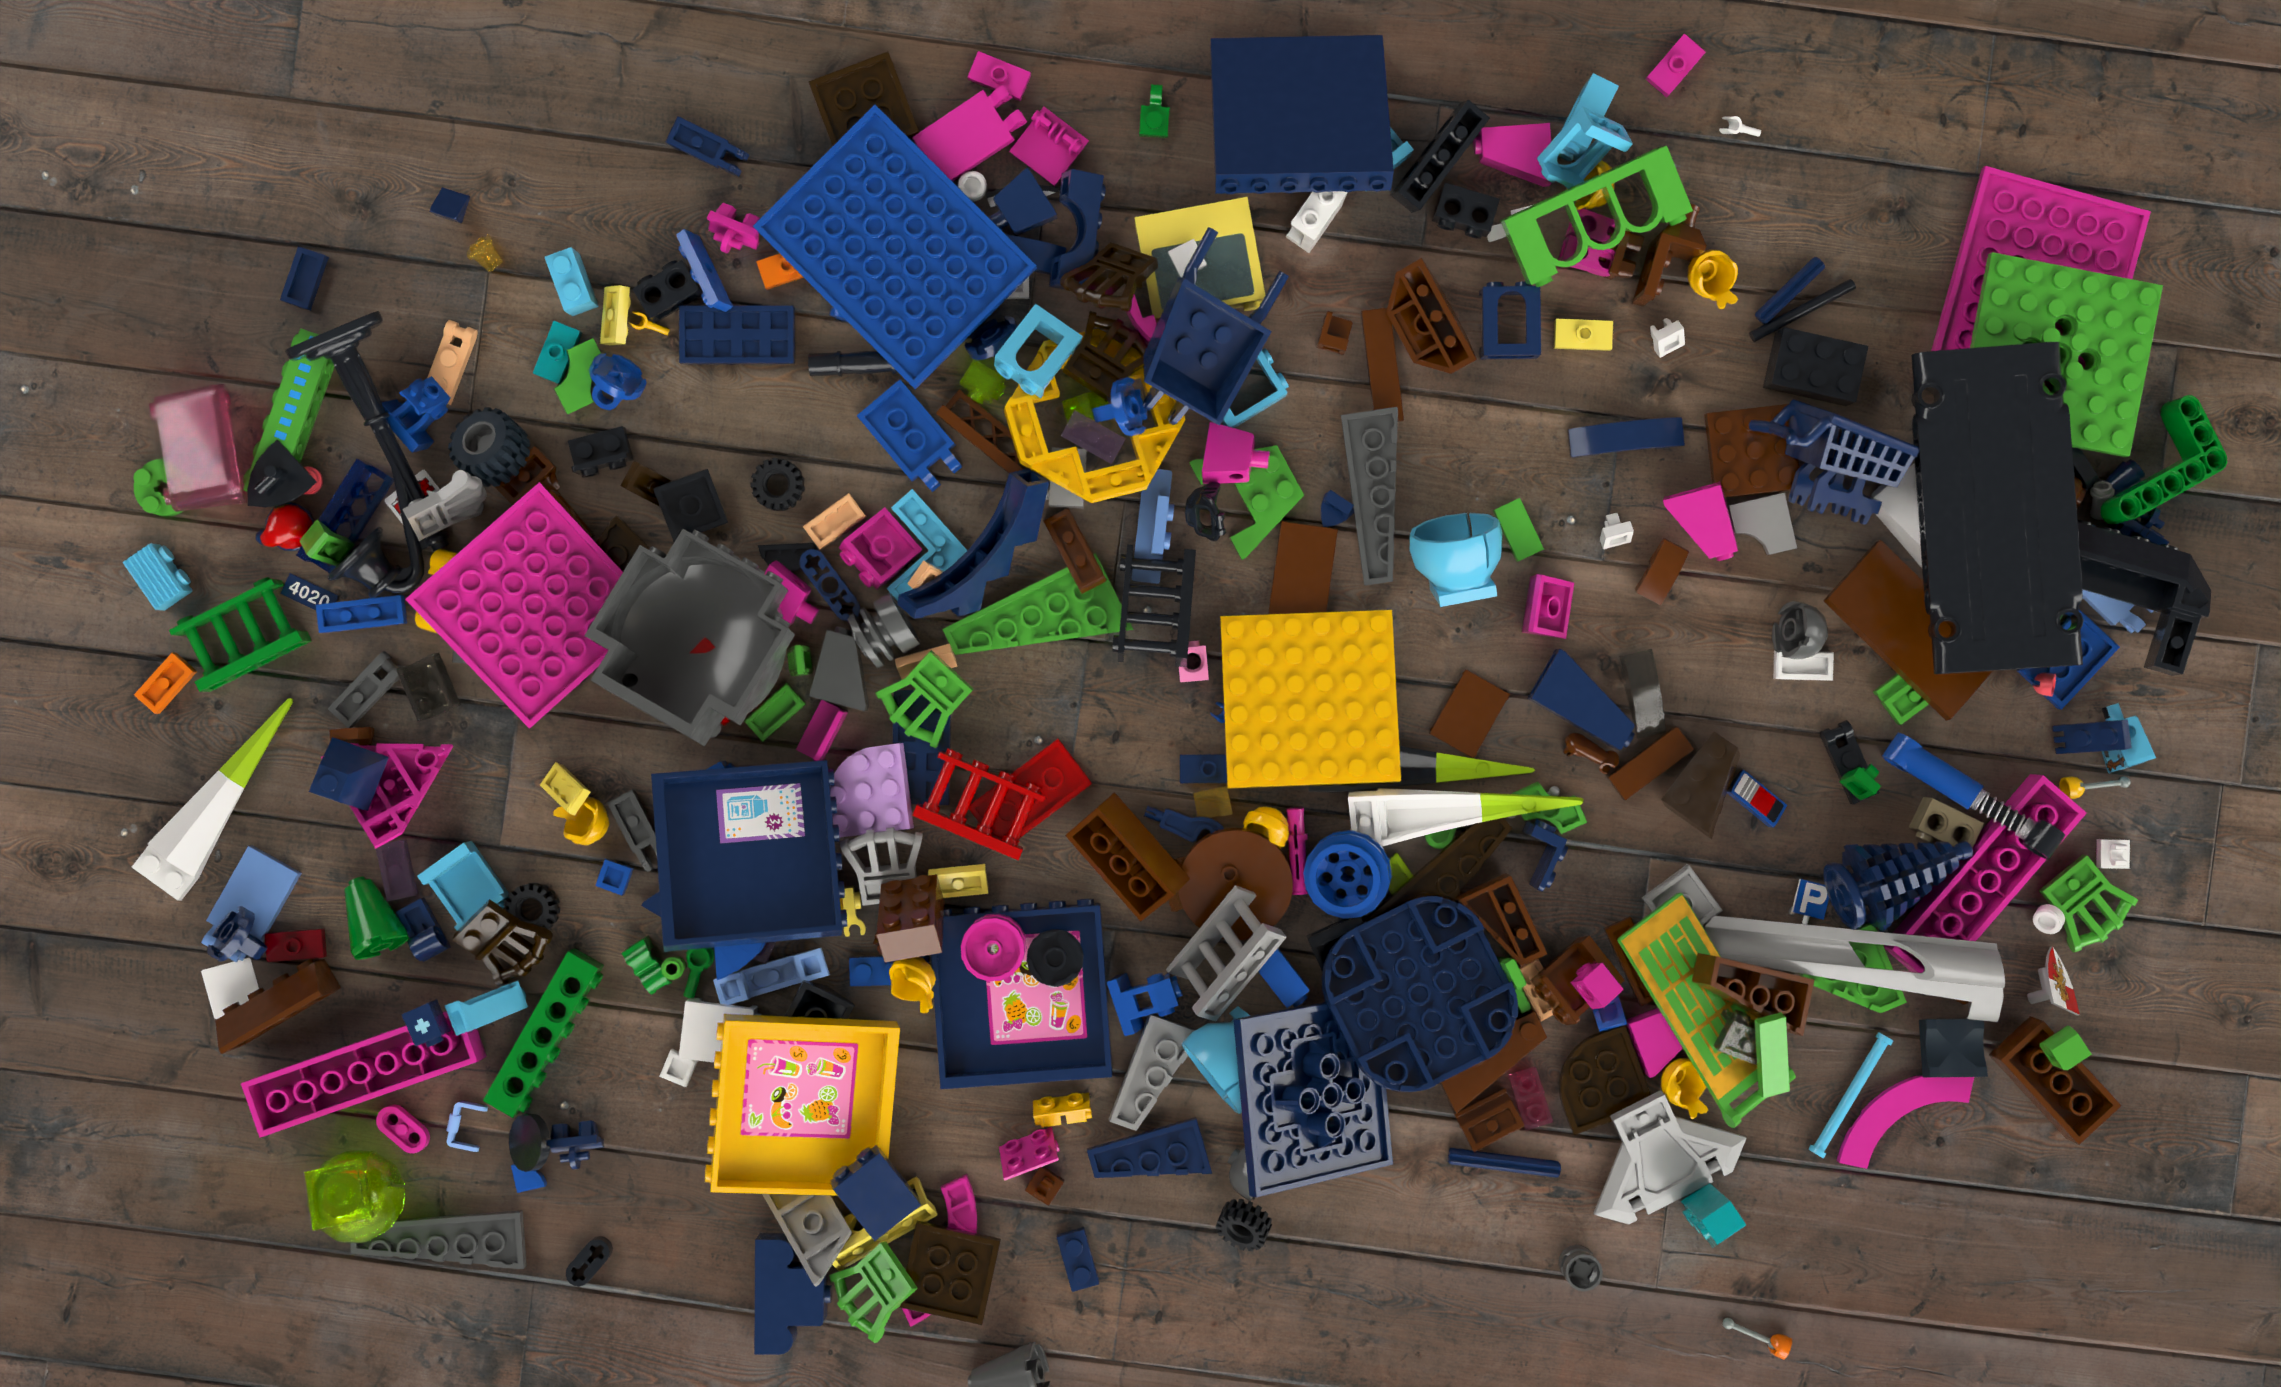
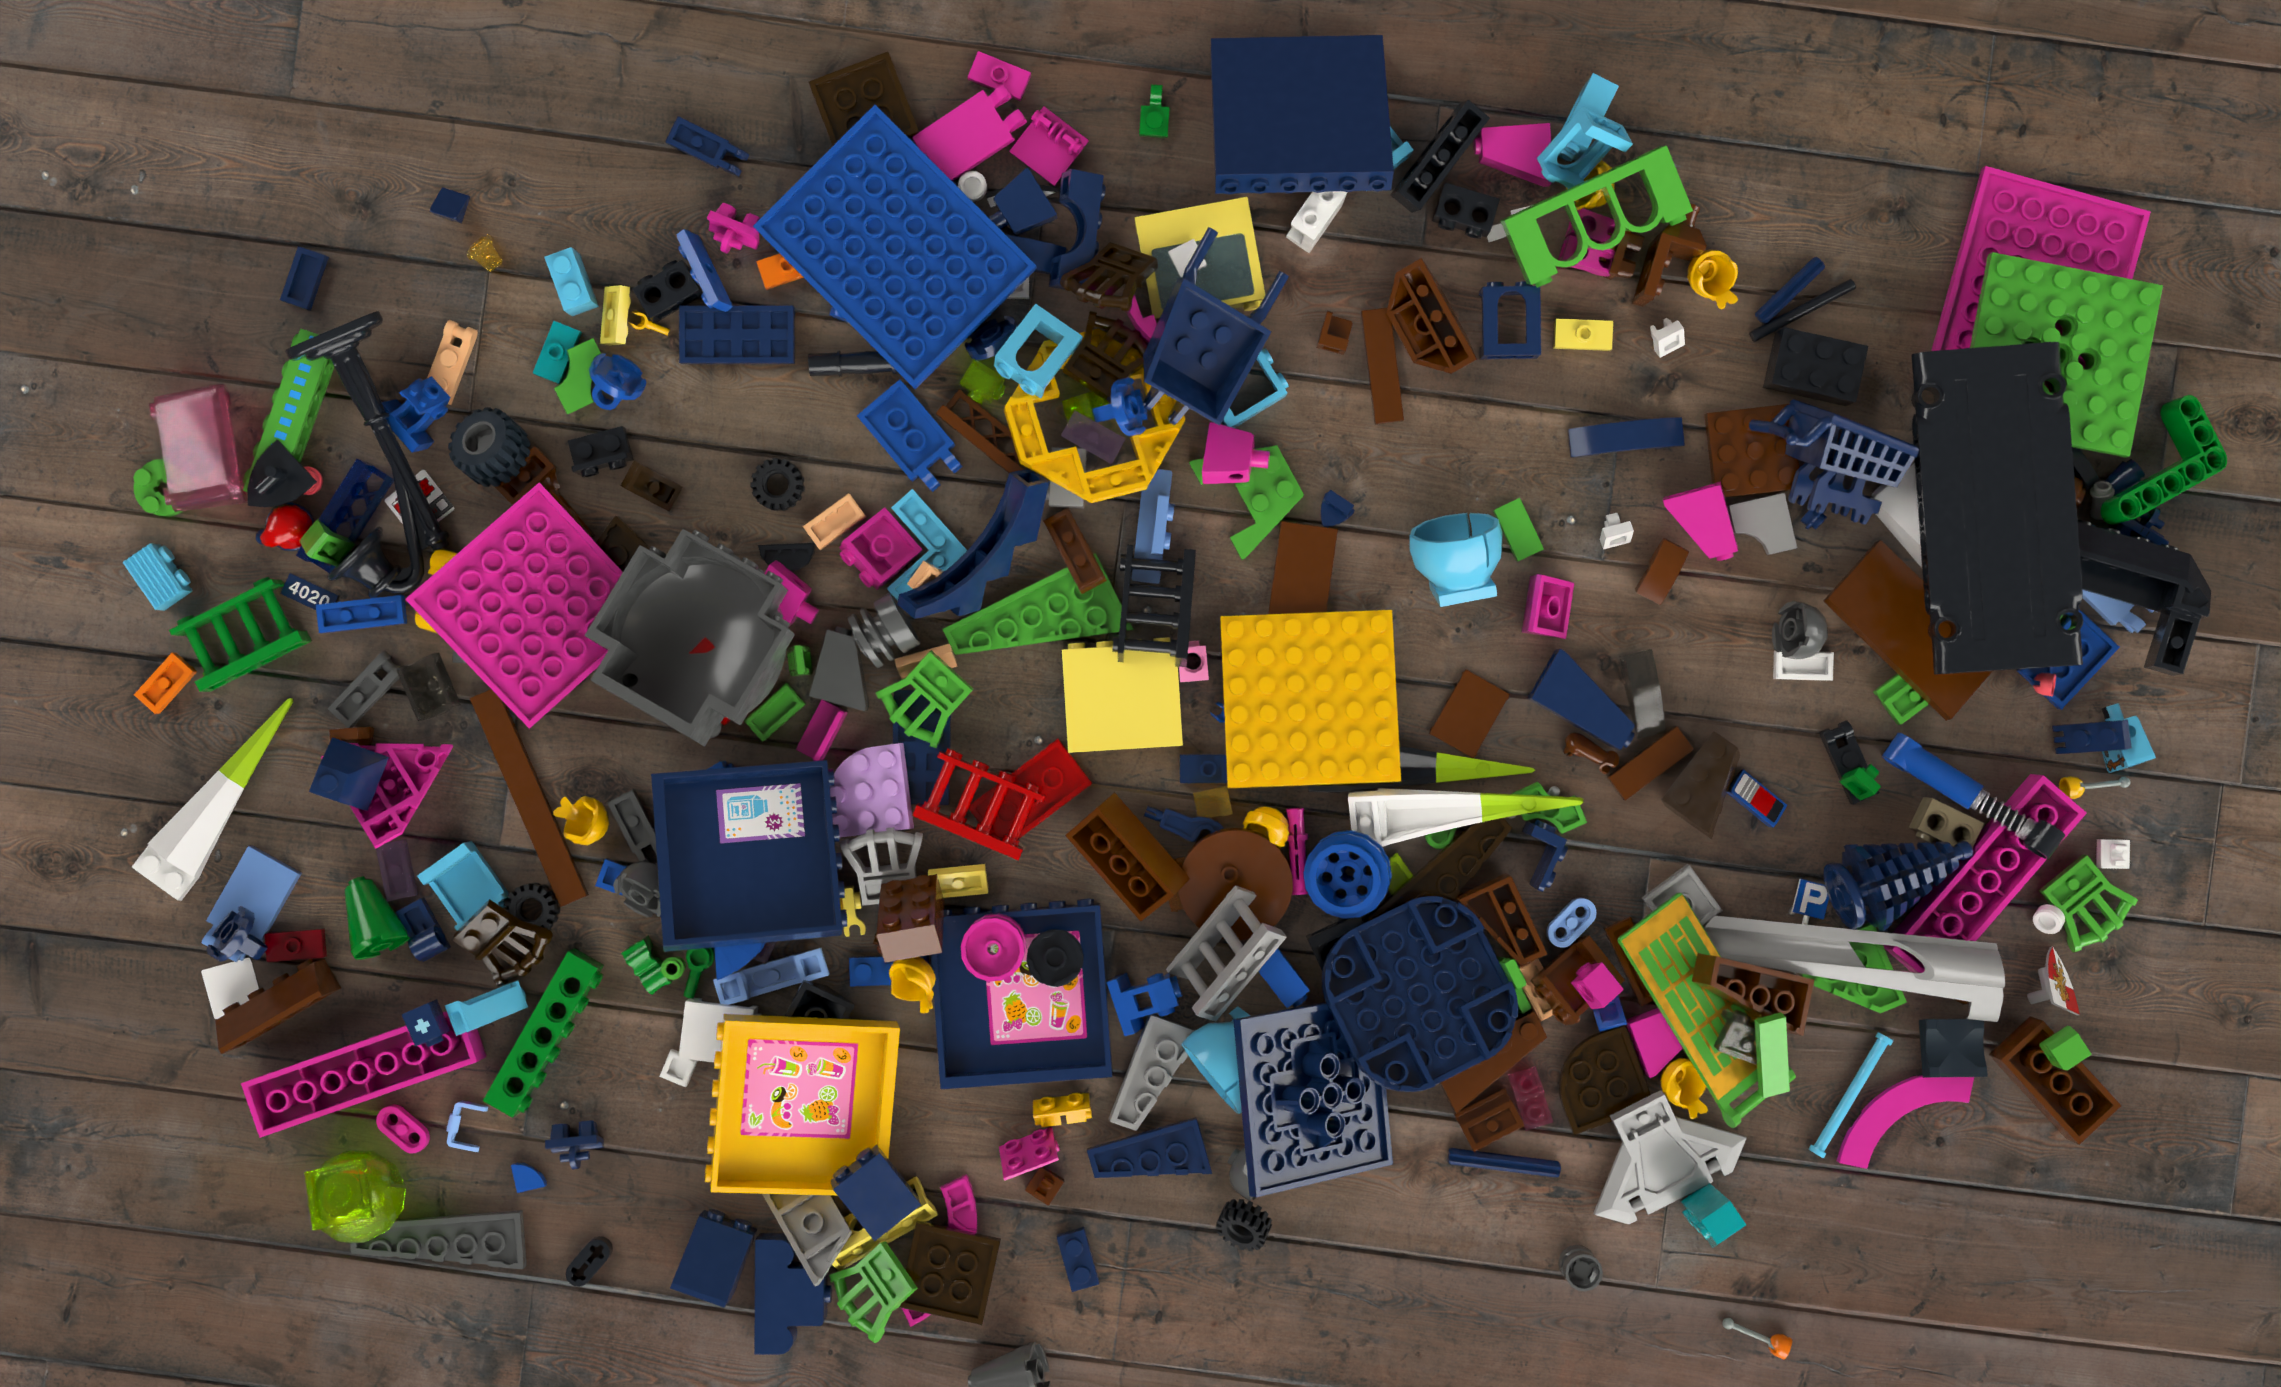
light grey plate [402,470,487,541] -> none
black tile [509,1113,550,1172] -> none
light yellow plate [540,762,591,815] -> none
black plate [653,469,728,542] -> none
dark blue beam [800,549,860,621] -> none
black helmet [1185,482,1226,541] -> none
dark grey wing [1341,407,1398,586] -> none
dark pink plate [1645,34,1706,98] -> none
white hand [1719,116,1761,137] -> none
none -> reddish brown tile [470,689,589,907]
none -> dark grey cylinder [613,861,661,917]
none -> dark blue slope [670,1209,757,1308]
none -> light yellow panel [1062,637,1183,753]
none -> light blue plate [1546,897,1597,948]
none -> dark blue plate [1800,505,1827,530]

